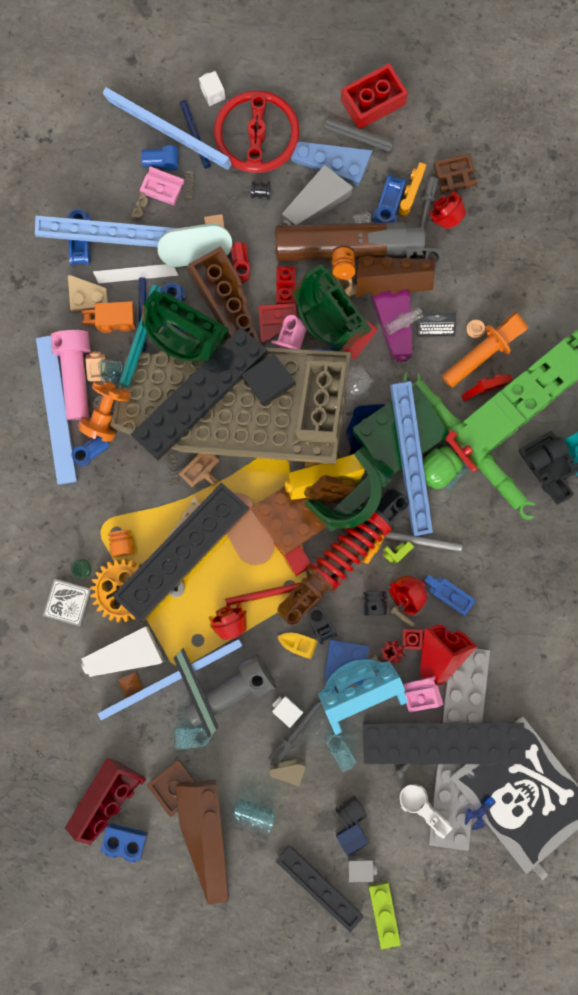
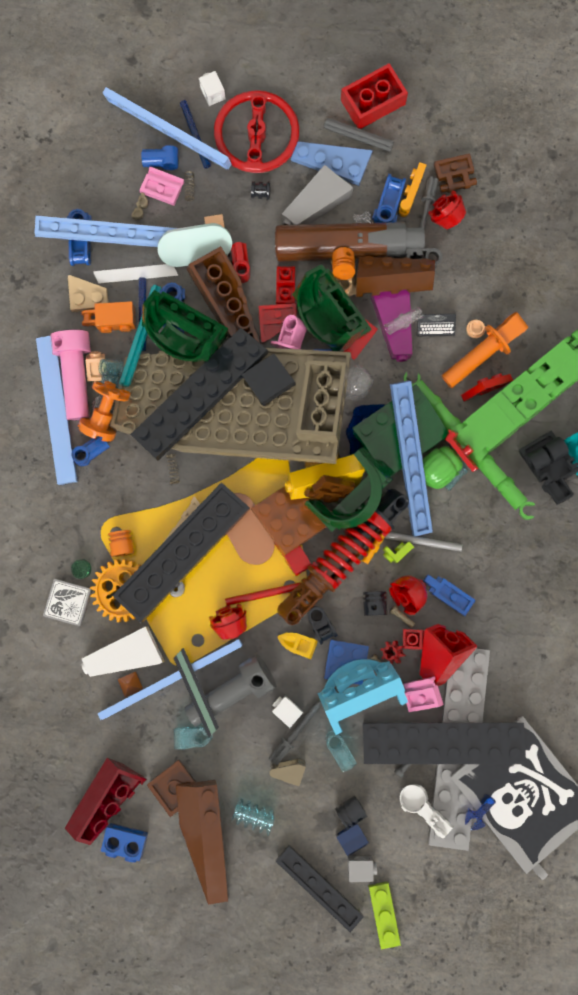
medium nougat plate [179,453,219,488] -> none

